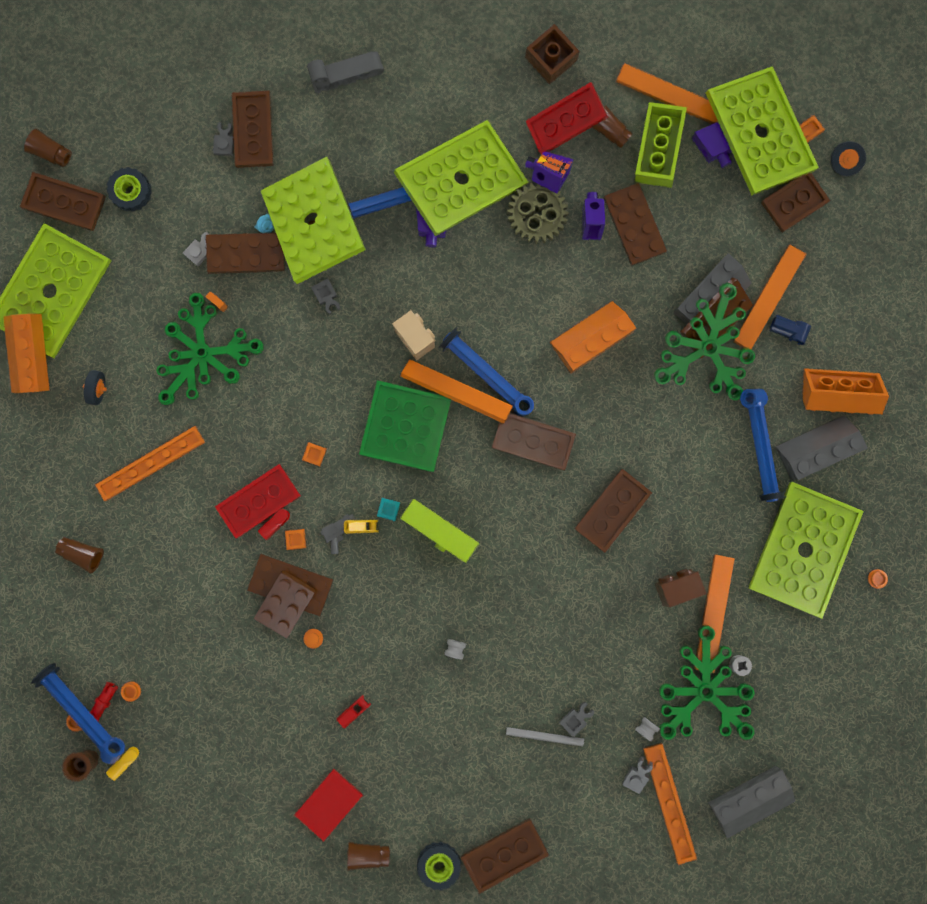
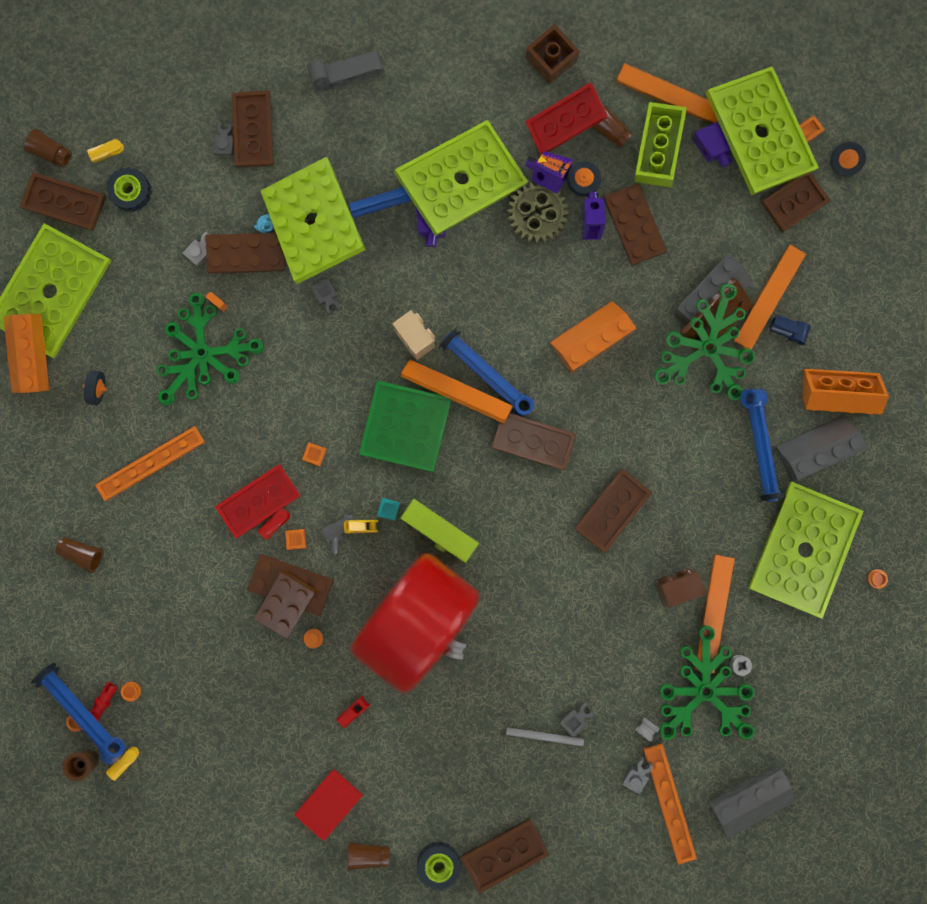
none -> yellow bar [87,139,124,163]
none -> red wheel [350,553,480,693]
none -> black wheel [567,161,601,196]

